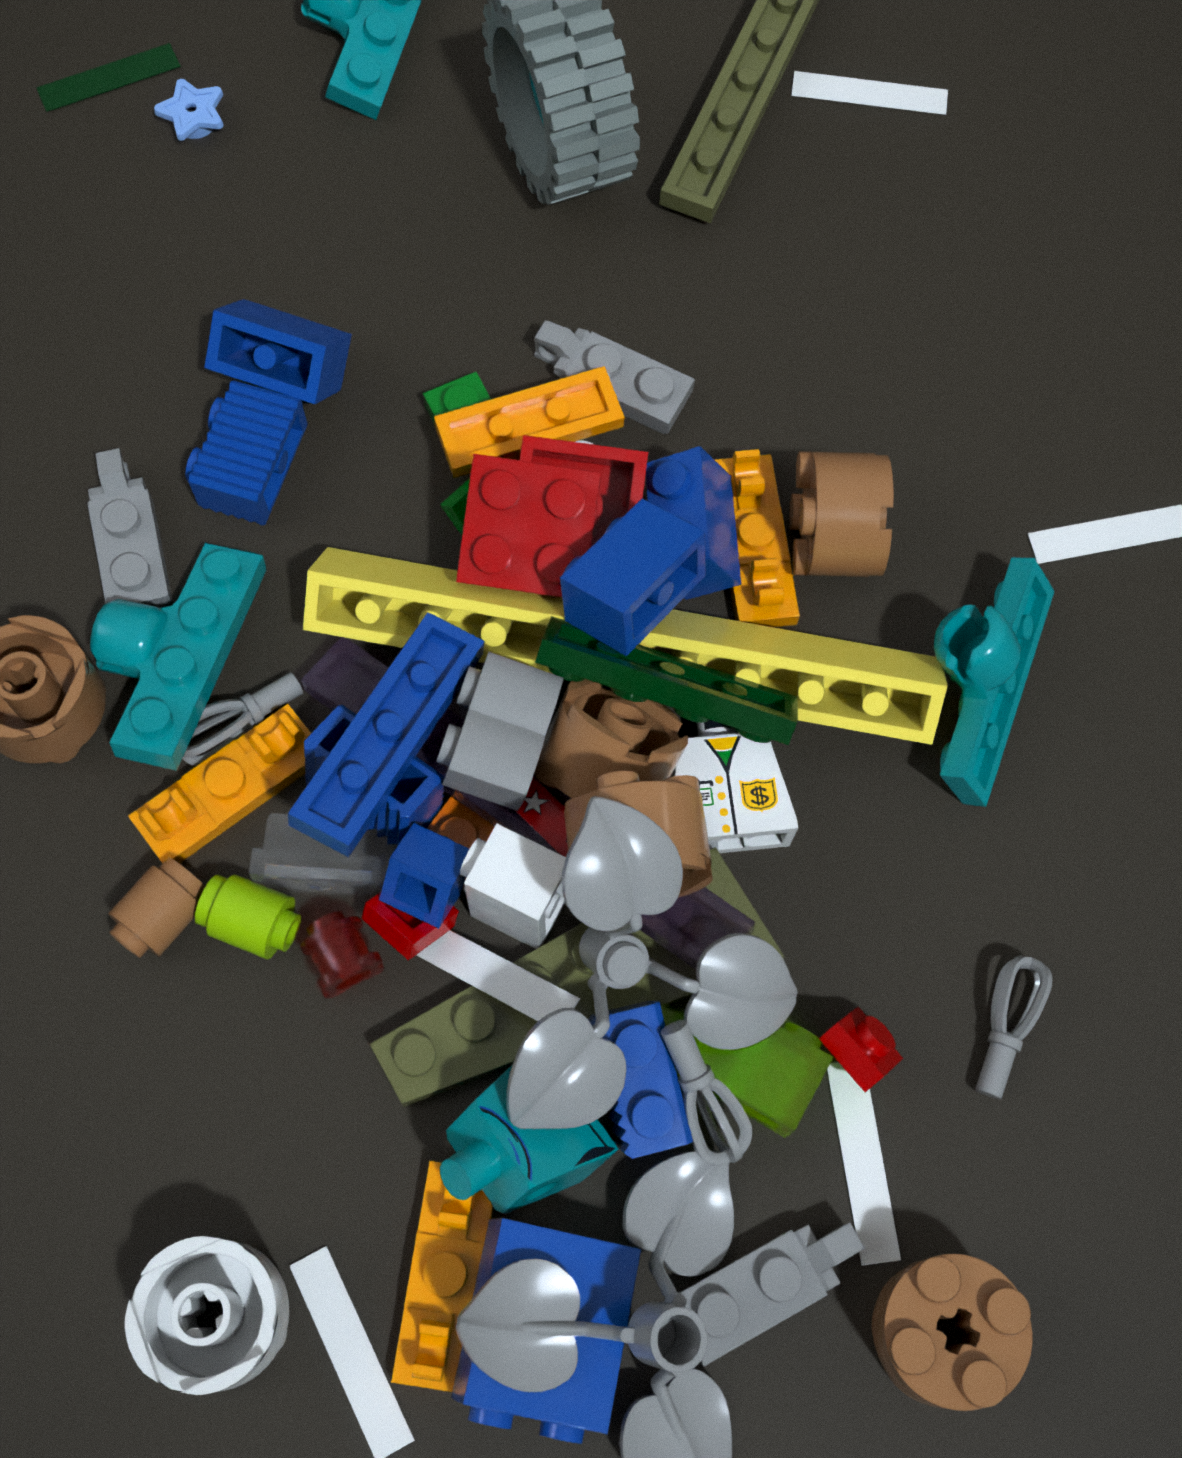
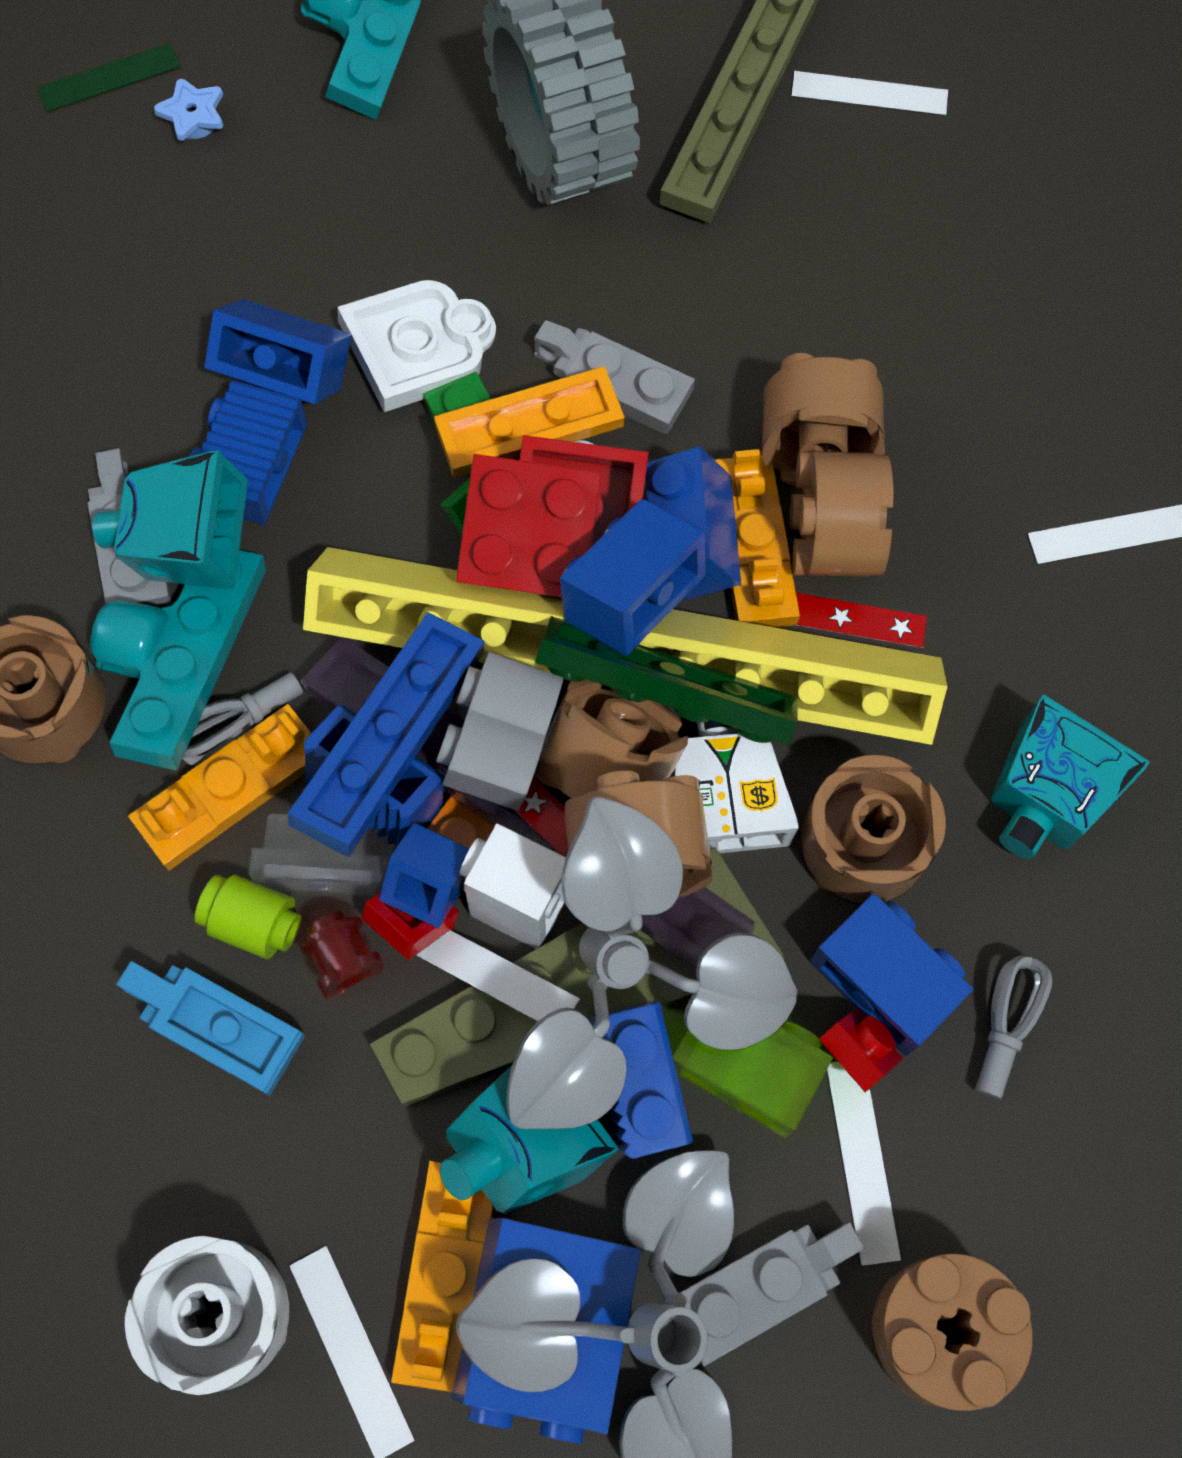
medium nougat brick [108,857,205,959] -> none
light grey piece [660,1020,752,1166] -> none
teal plate [933,557,1055,807] -> none
none -> teal torso [92,450,248,589]
none -> dark azure hinge [116,961,306,1097]
none -> white plate [338,280,496,412]
none -> medium nougat brick [762,353,885,489]
none -> red sticker [796,593,927,648]
none -> medium nougat brick [800,755,946,903]
none -> blue brick [809,893,974,1057]
none -> teal torso [991,694,1150,860]

